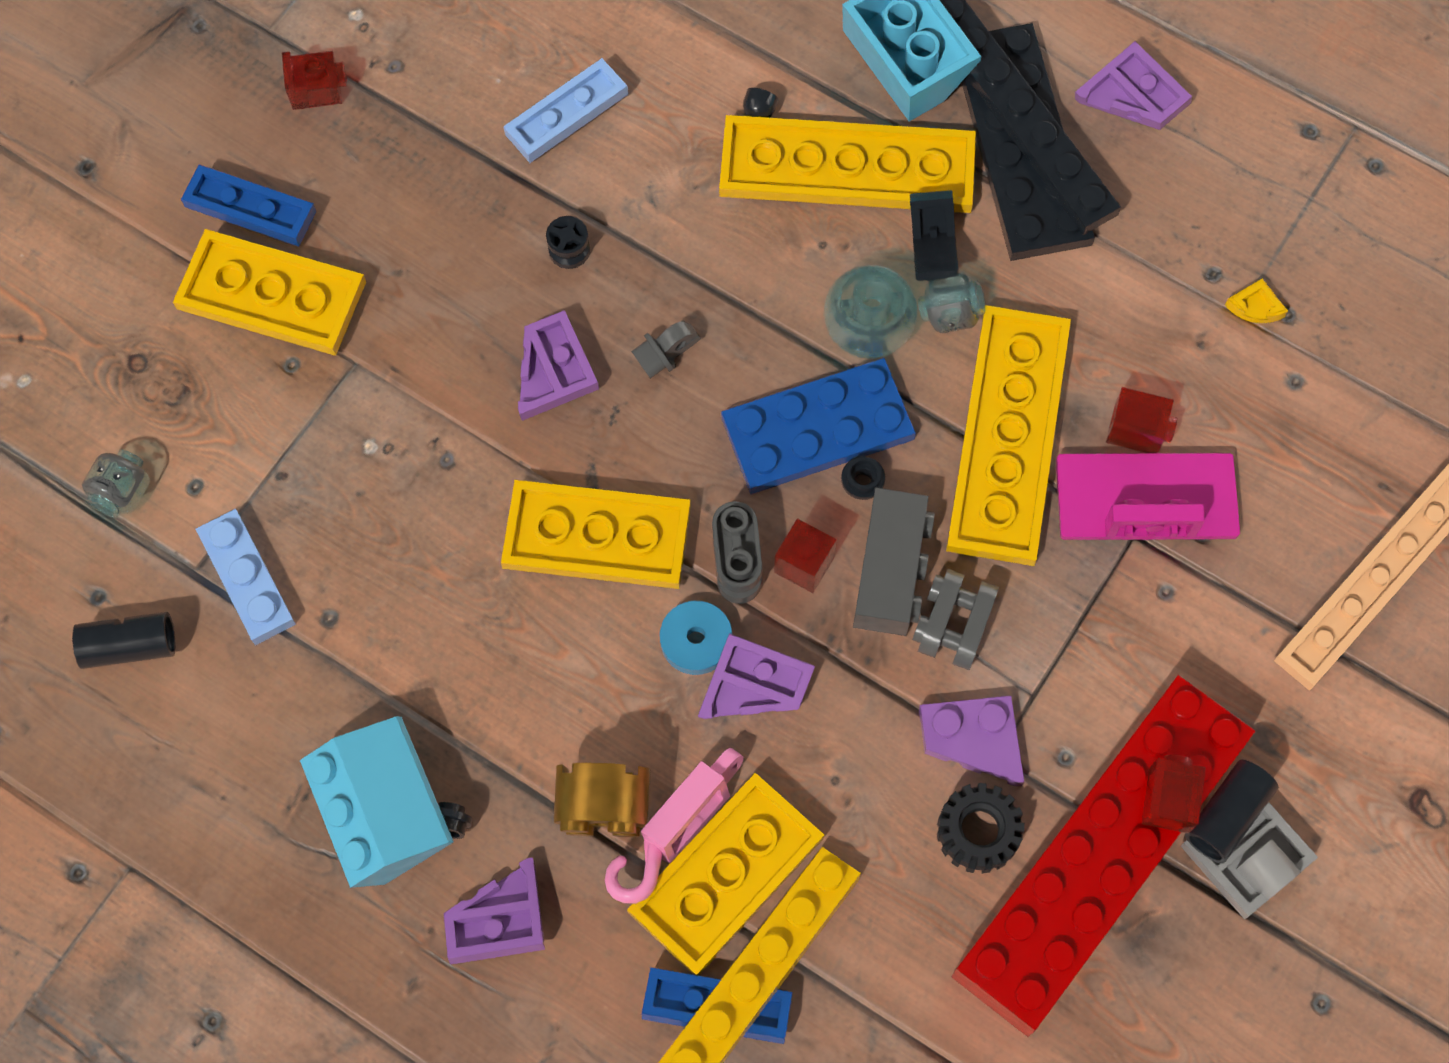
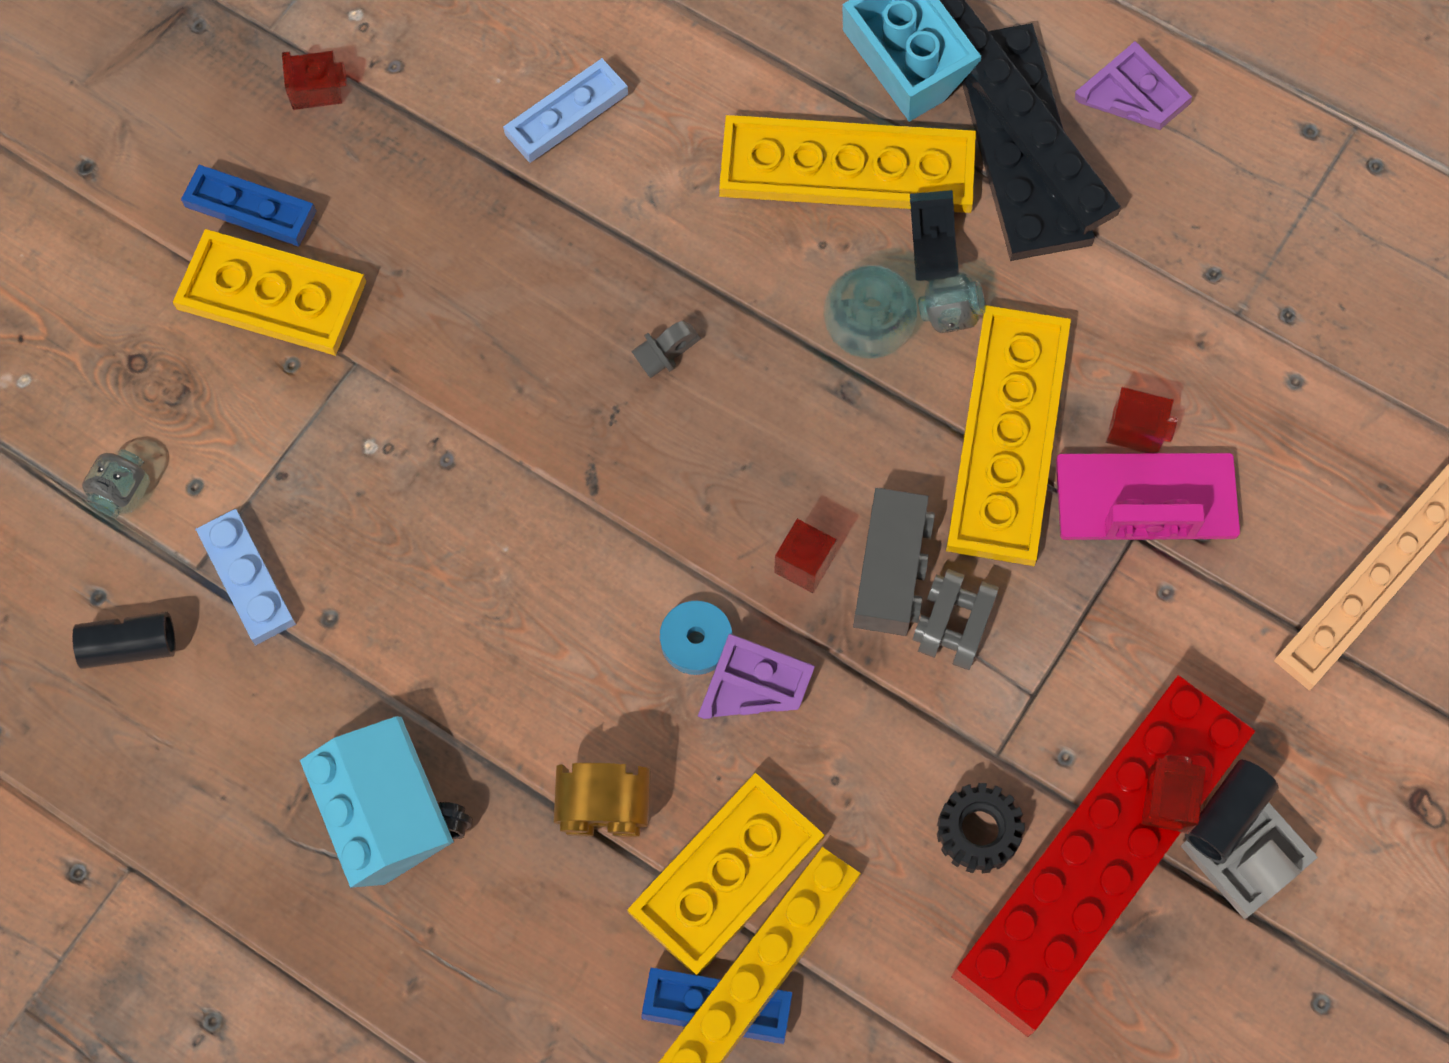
medium lavender wing [444,858,545,965] -> none
yellow plate [501,480,691,589] -> none
medium lavender wing [518,310,599,421] -> none
black wheel [546,216,590,269] -> none
bright pink piece [605,748,743,904] -> none
dark grey brick [712,501,762,604] -> none
blue plate [721,358,916,495] -> none
black hinge [743,88,778,118] -> none
black plate [841,456,886,500] -> none
medium lavender wing [919,696,1024,786] -> none
yellow tile [1225,278,1288,323] -> none

